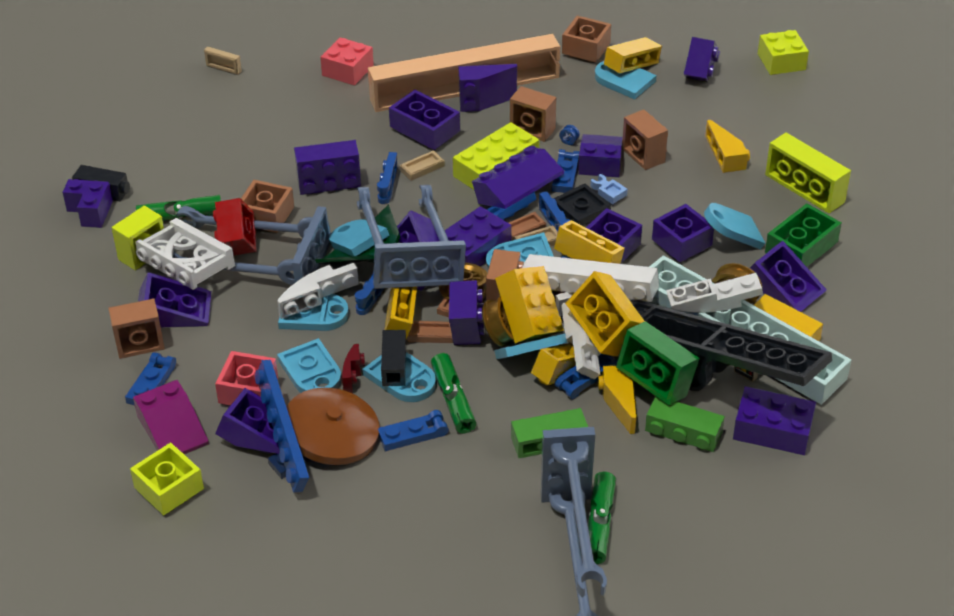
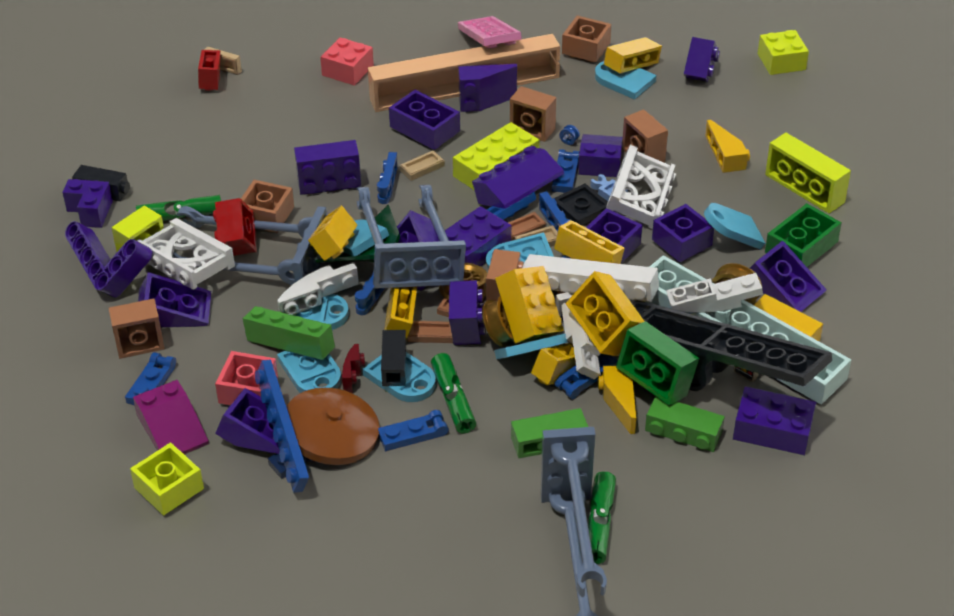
none -> dark purple beam [65,221,152,298]
none -> red slope [198,50,221,91]
none -> bright green brick [242,306,335,360]
none -> yellow brick [308,205,357,261]
none -> bright pink plate [458,16,522,48]
none -> white fence [606,145,676,229]

